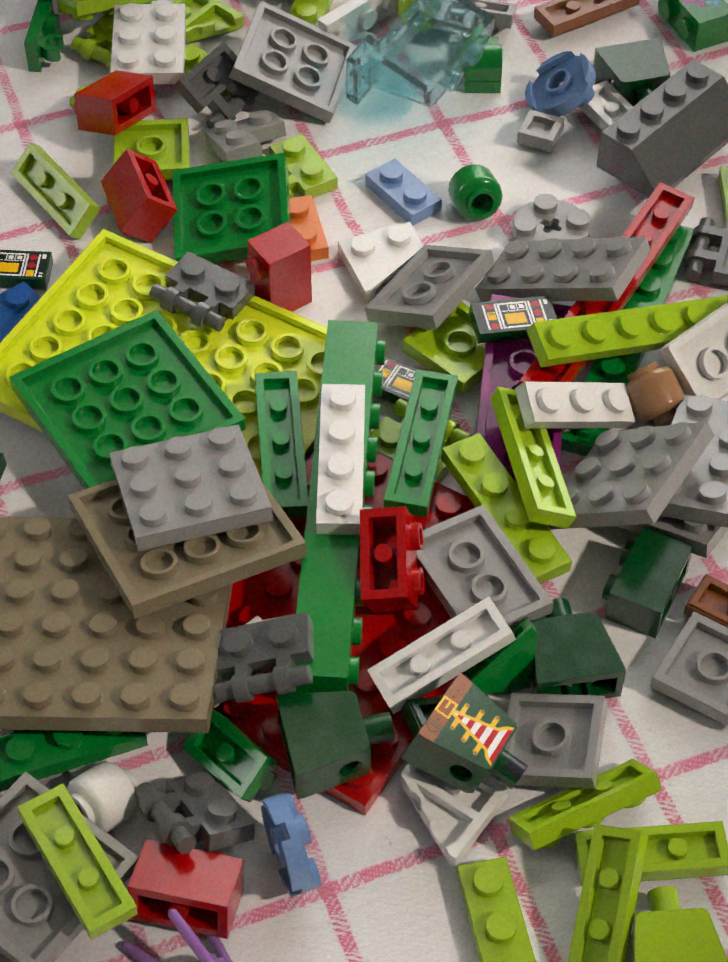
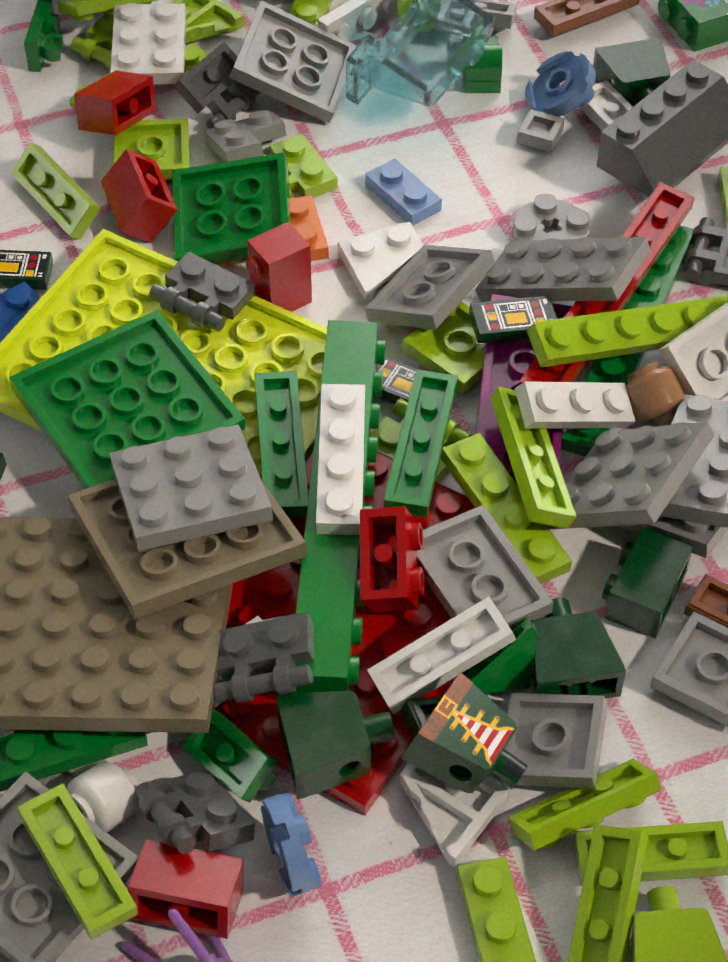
green head [448,164,503,221] -> none

